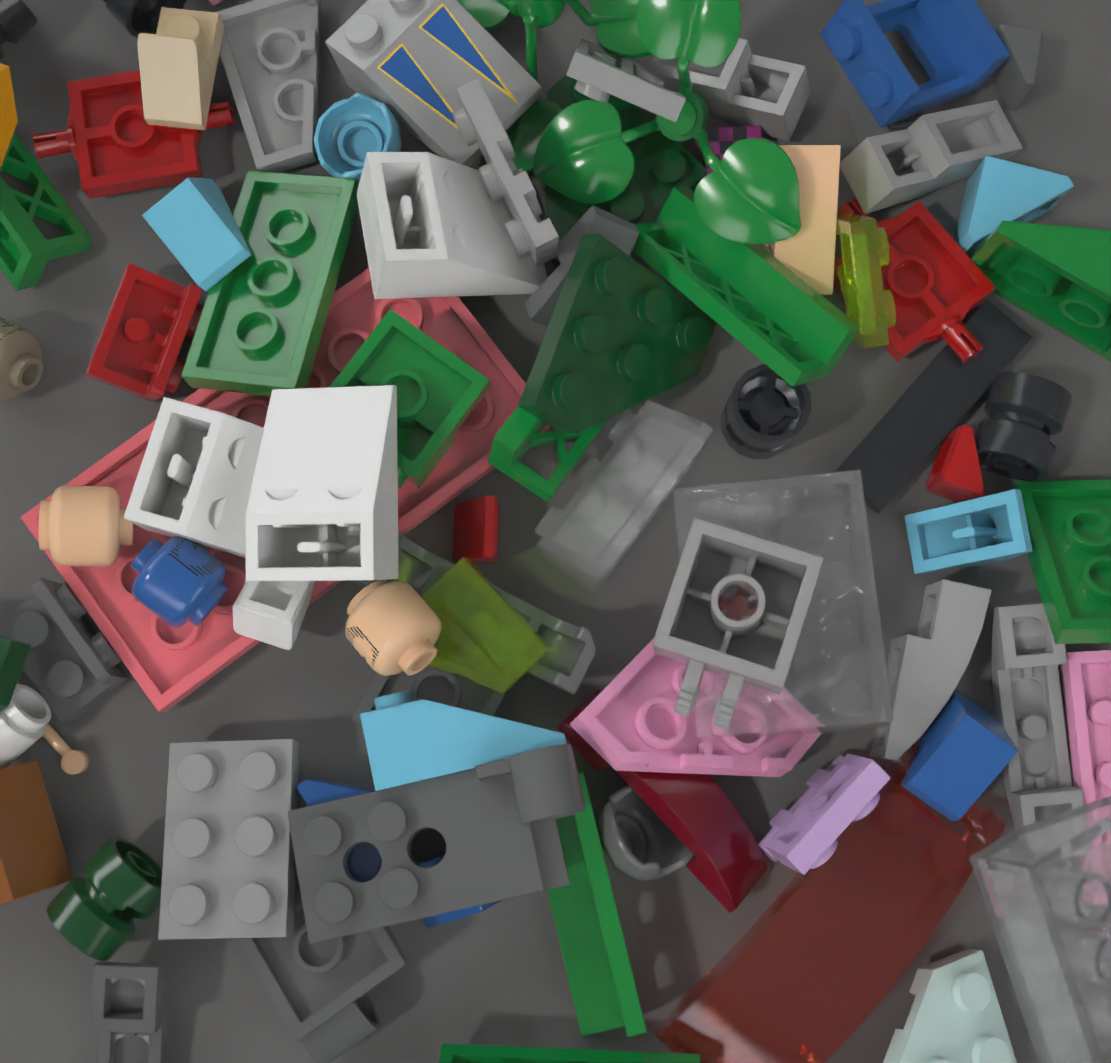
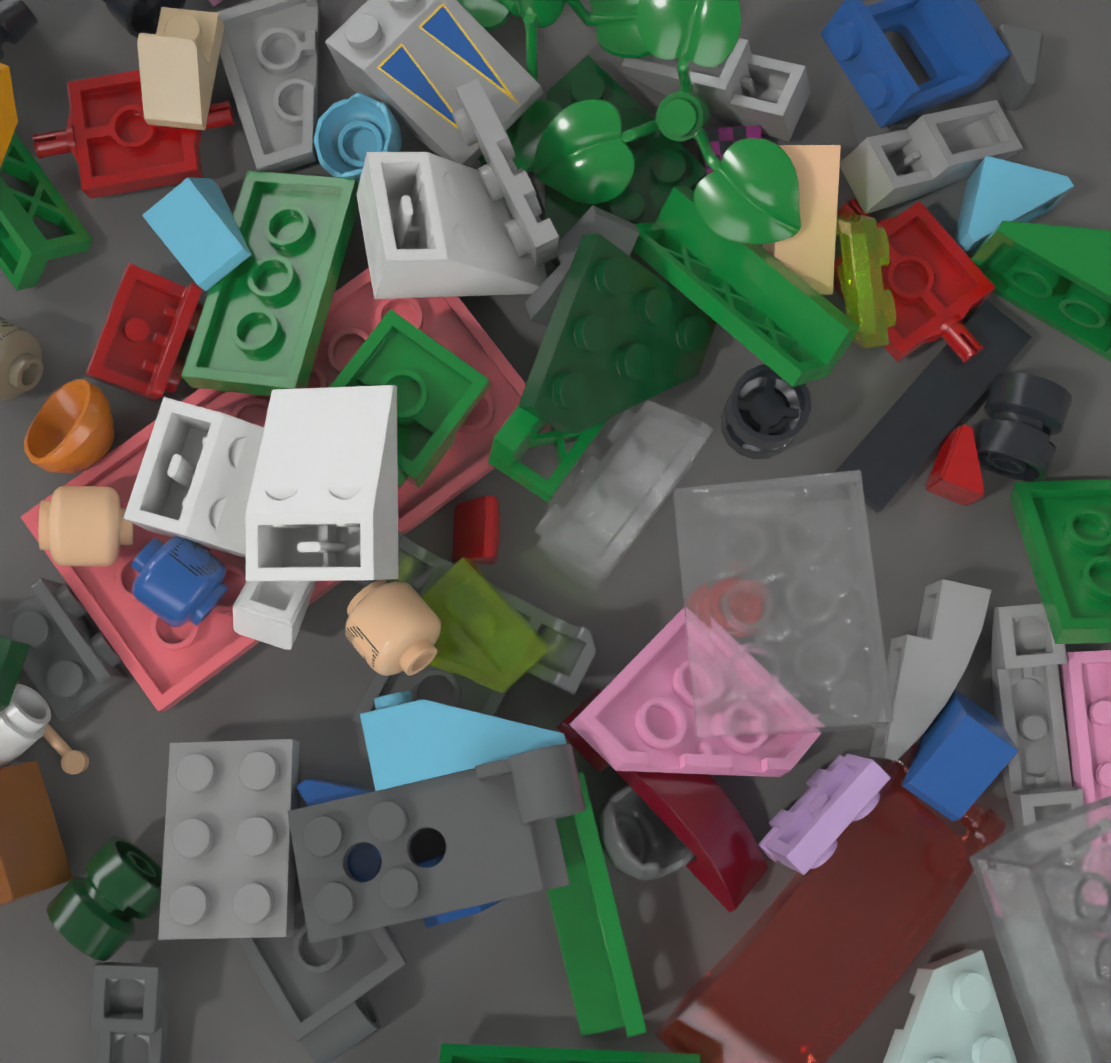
light grey wing [566,37,686,122] -> none
light grey hinge [653,518,824,730] -> none
medium azure slope [904,489,1033,574] -> none
none -> orange piece [24,379,115,474]

